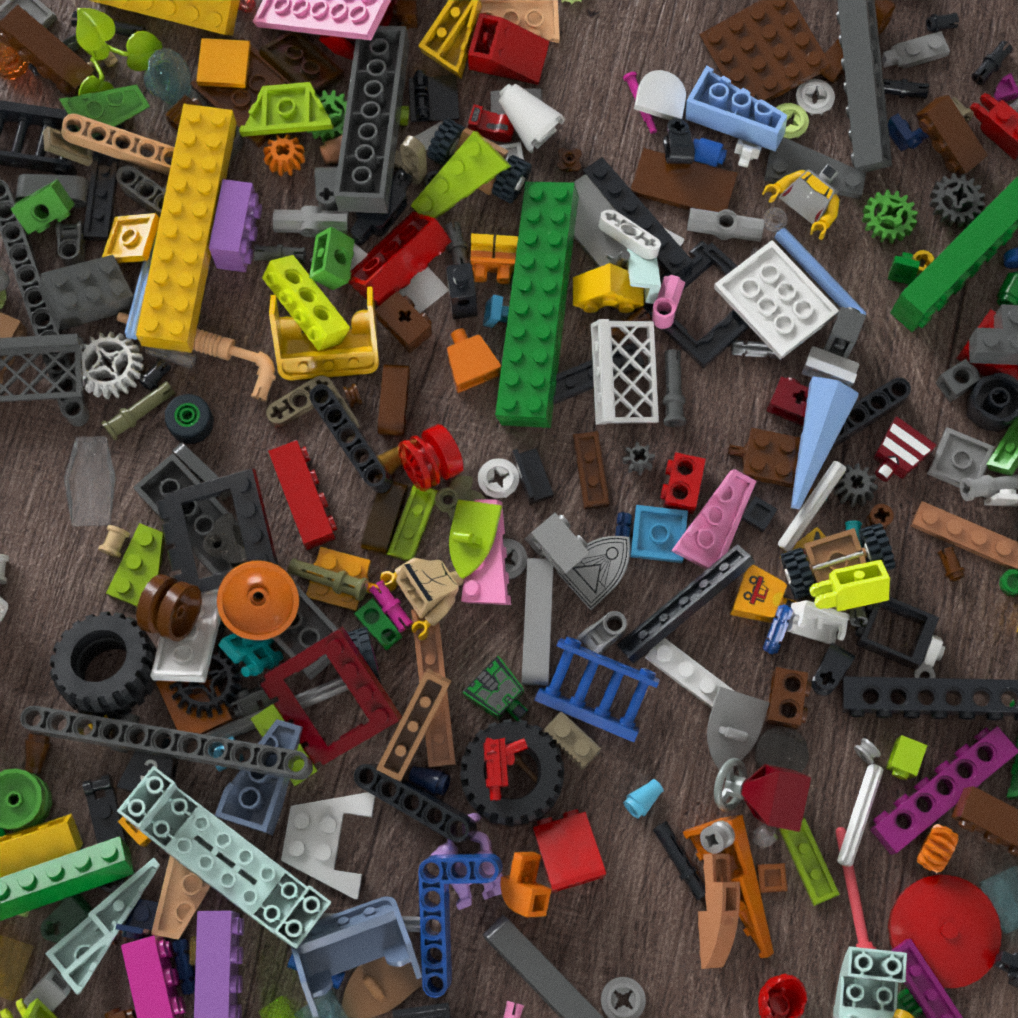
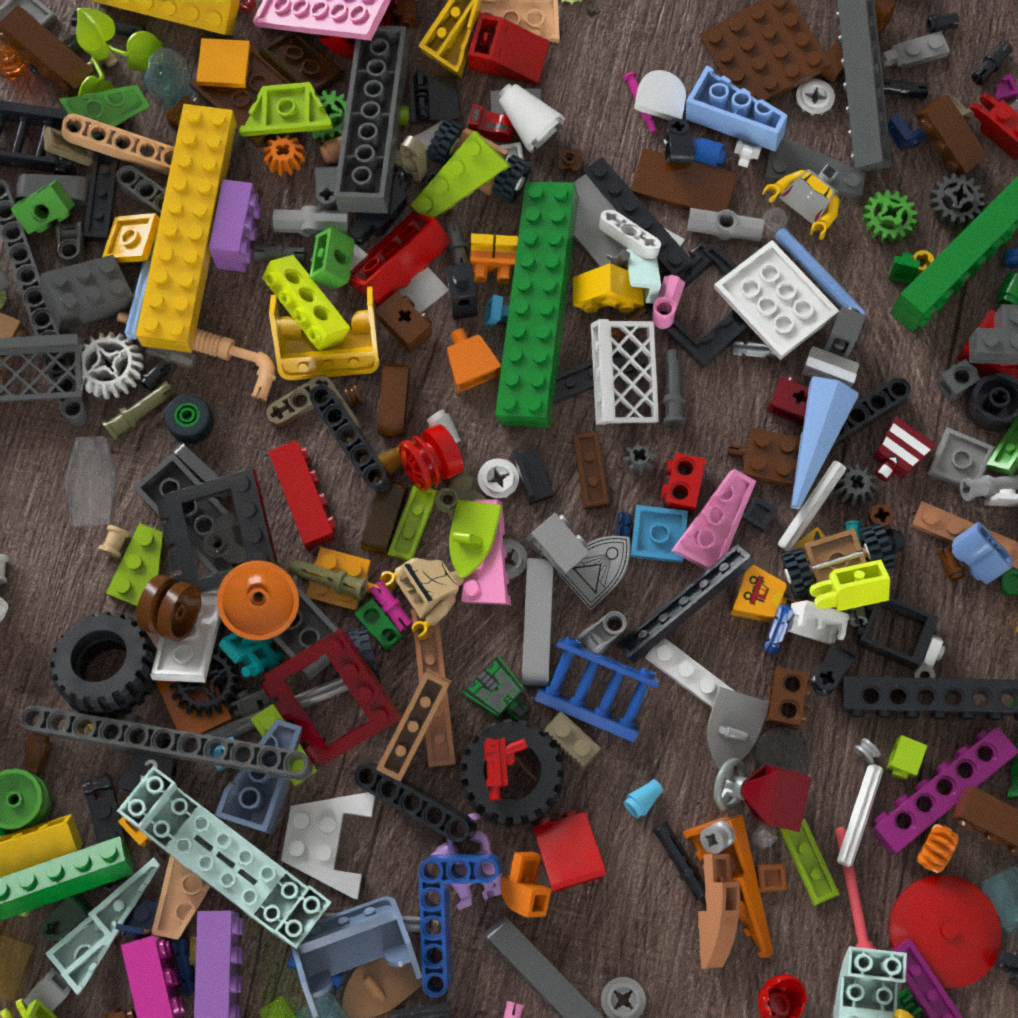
dark blue cone [408,766,451,796] -> none
yellowish green gear [776,103,809,140] -> none
none -> white cone [426,409,461,444]
none -> black plate [886,529,904,554]
none -> medium blue brick [952,522,1013,585]

